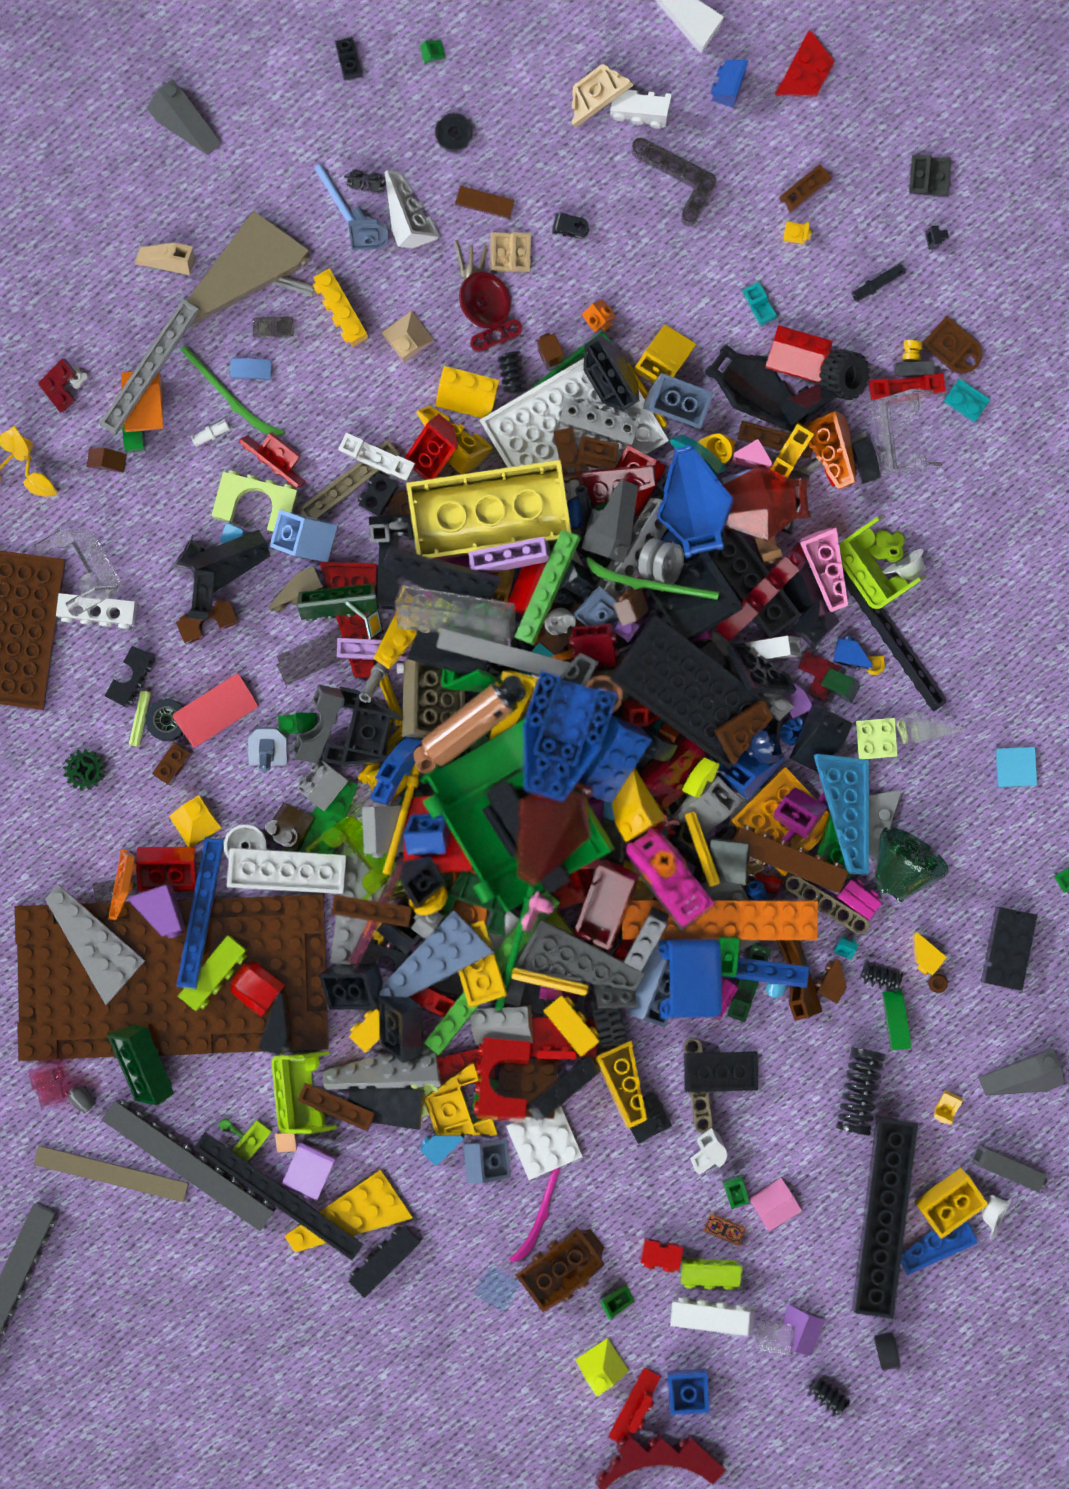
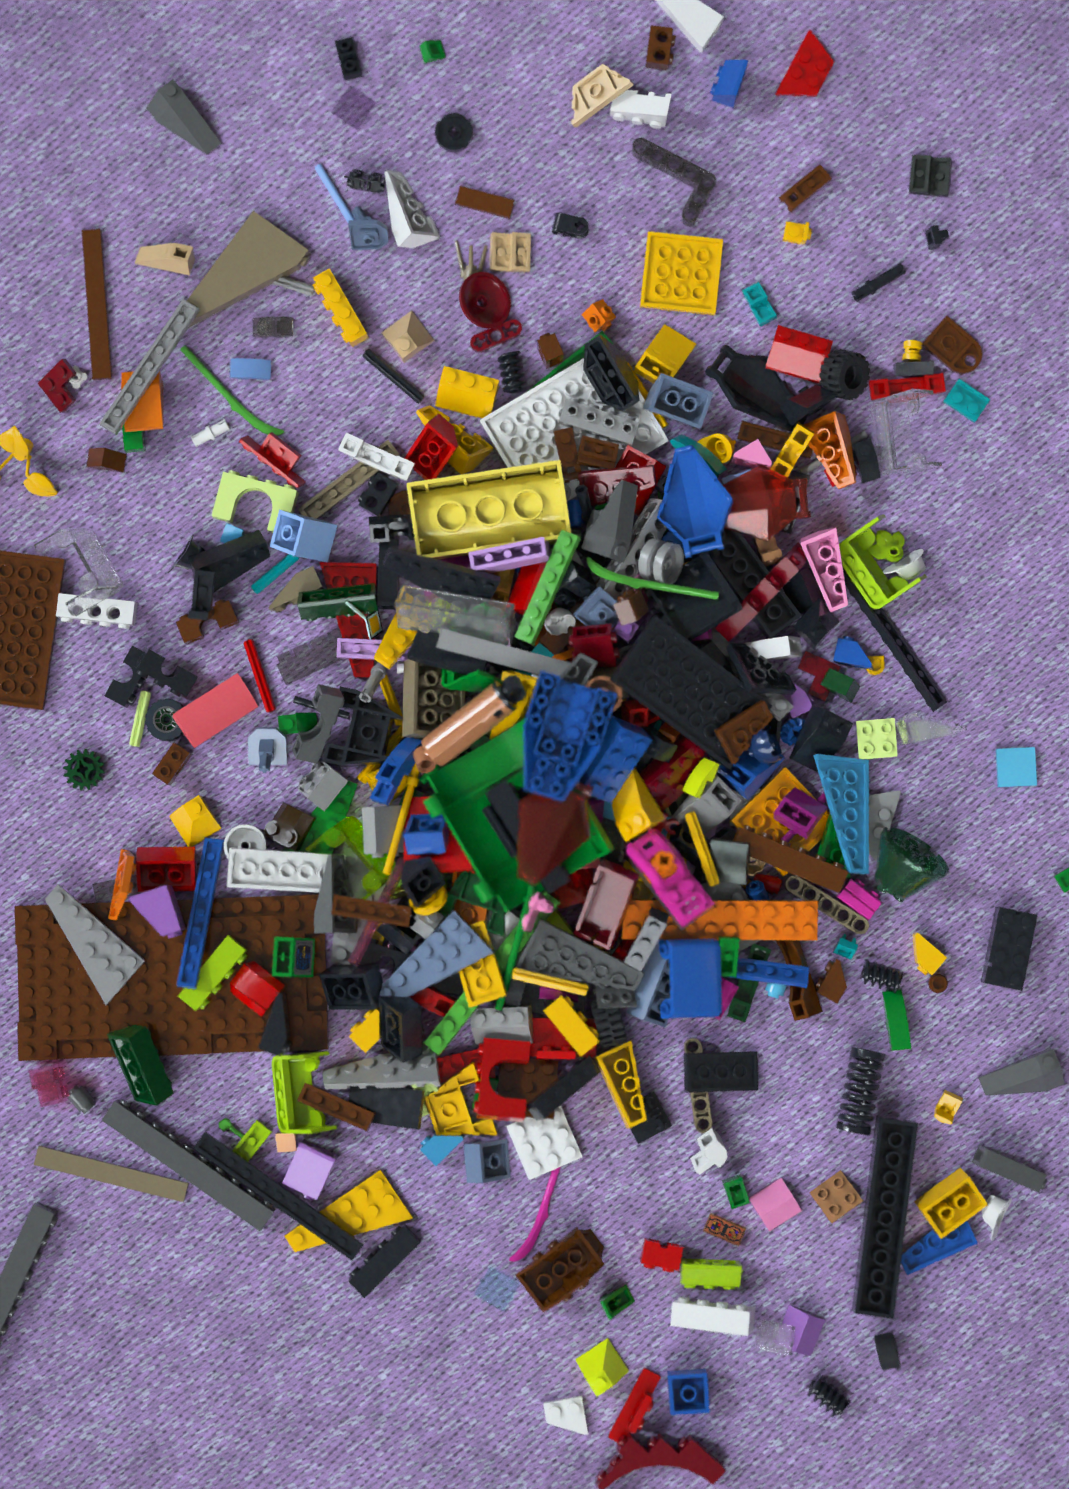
none -> reddish brown tile [81,229,112,380]
none -> black arch [134,647,198,697]
none -> red axle [244,639,276,713]
none -> teal axle [251,554,299,594]
none -> green slope [272,936,316,977]
none -> black bar [293,696,350,720]
none -> dark grey wedge [314,854,357,934]
none -> clear purple piece [331,86,376,130]
none -> black axle [363,349,424,404]
none -> white wing [543,1396,588,1435]
none -> yellow plate [640,231,723,315]
none -> reddish brown brick [645,25,676,71]
none -> medium nougat hinge [809,1170,863,1224]

